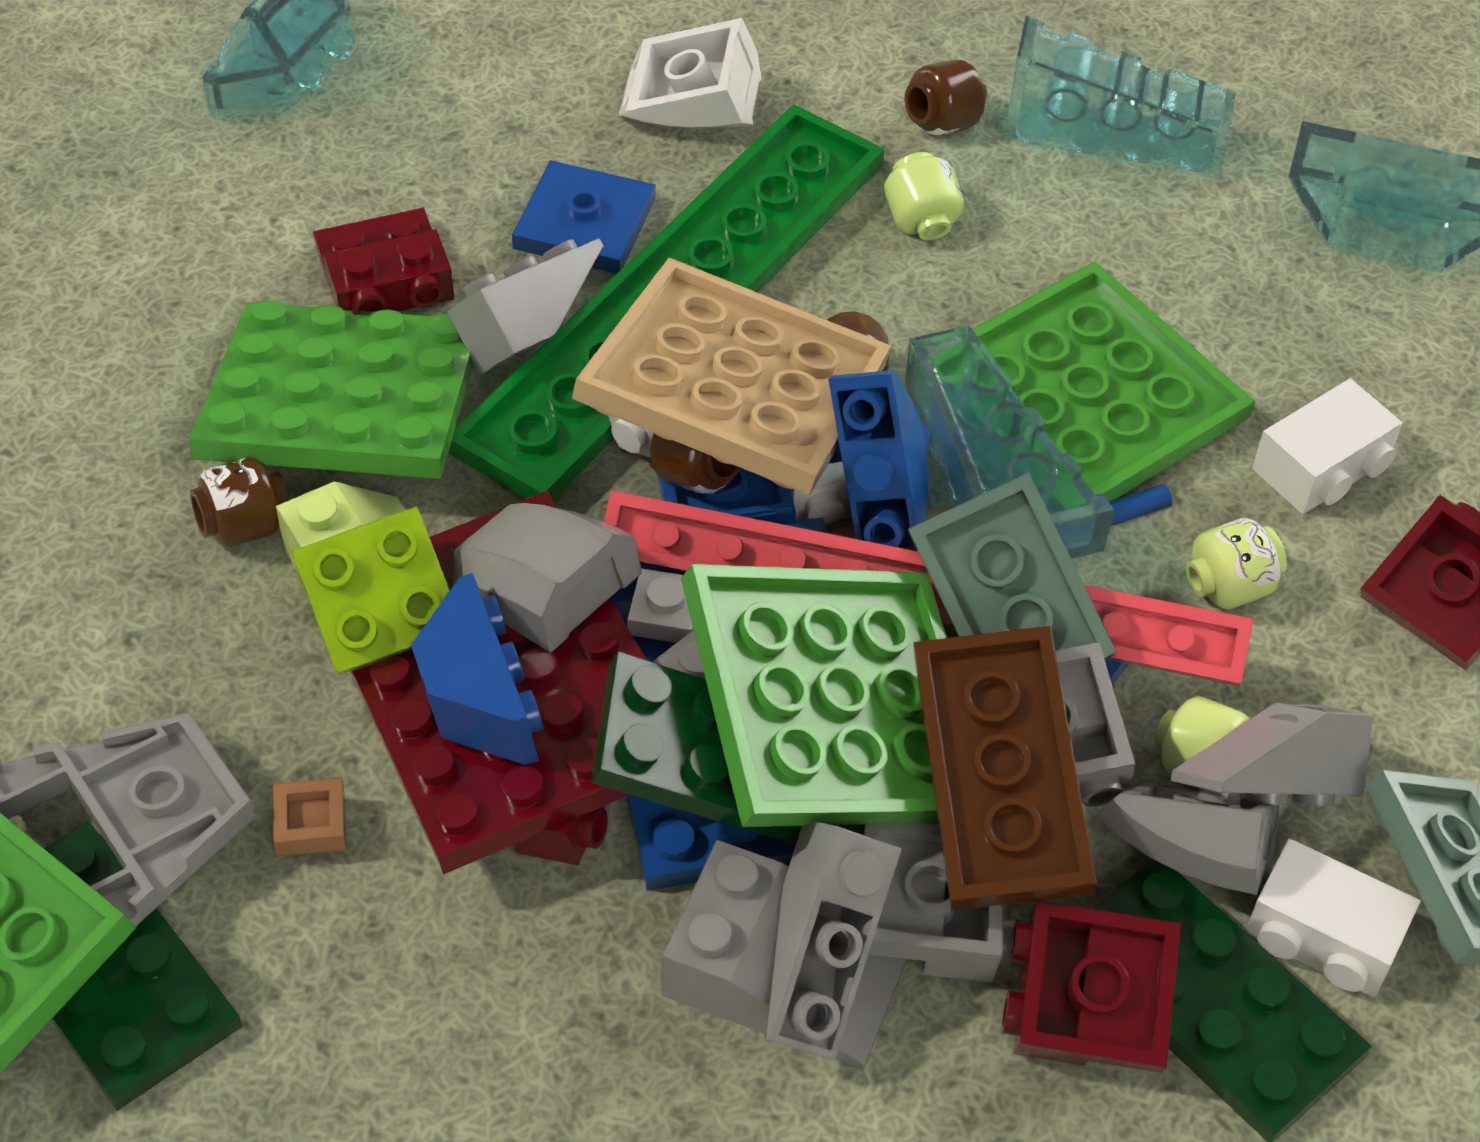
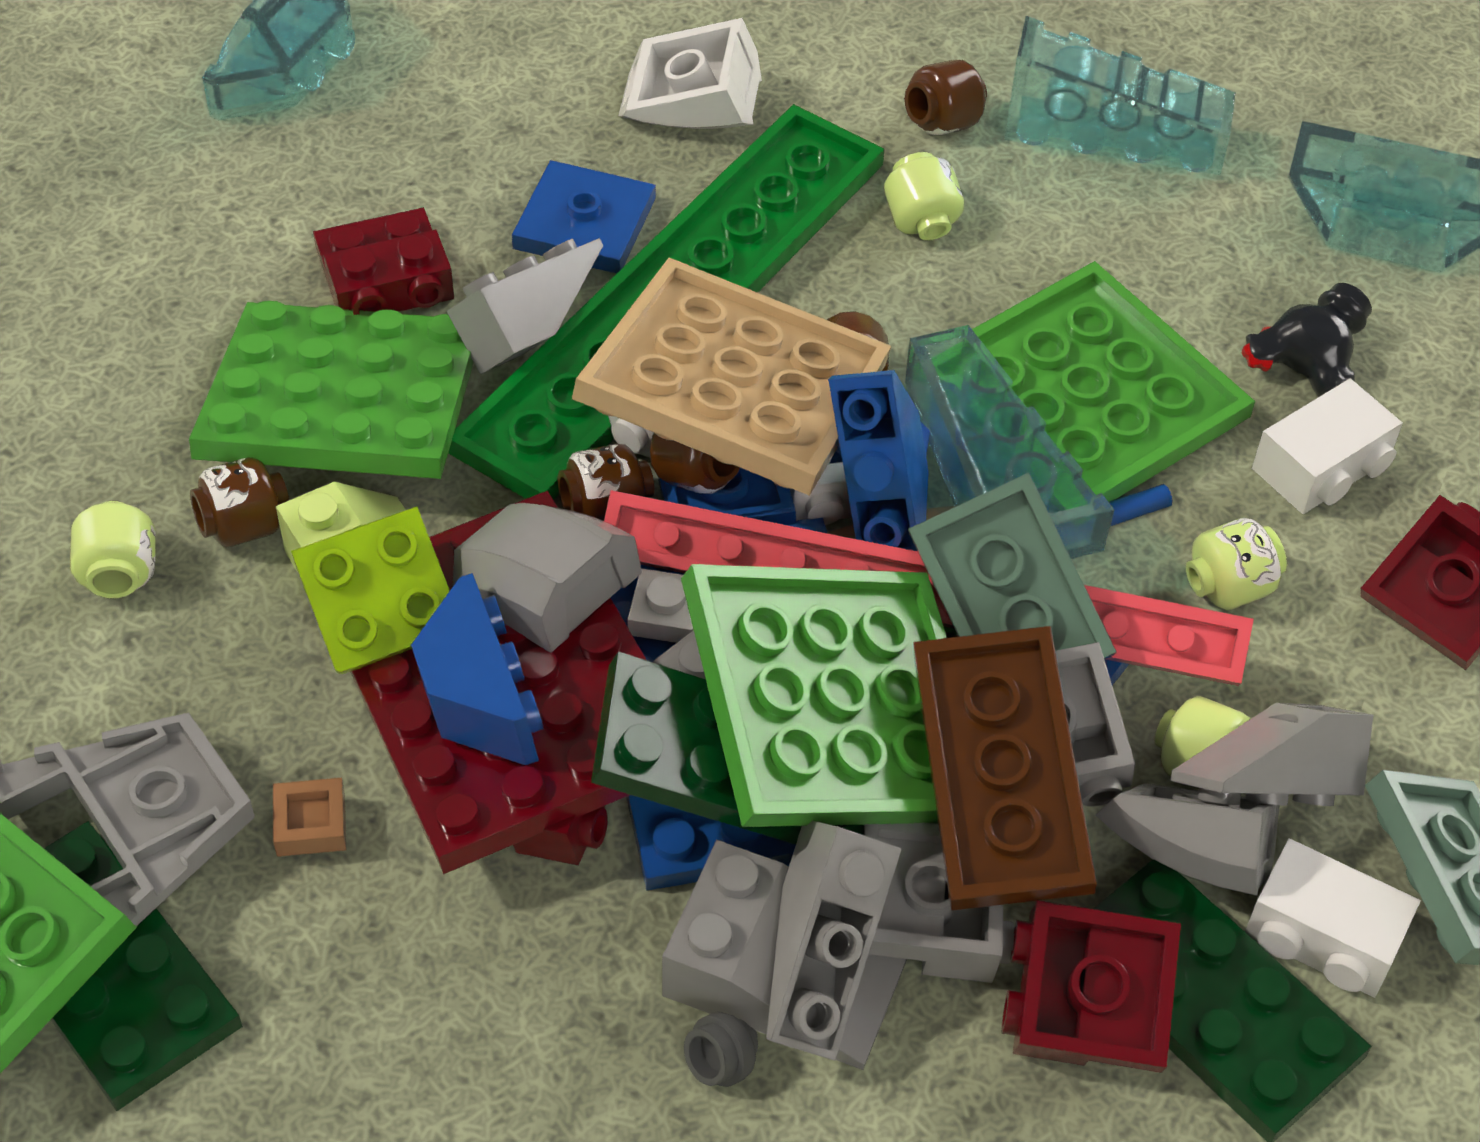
none -> yellowish green head [70,501,156,598]
none -> reddish brown head [558,444,655,521]
none -> dark grey plate [684,1012,758,1087]
none -> black animal [1241,283,1372,397]

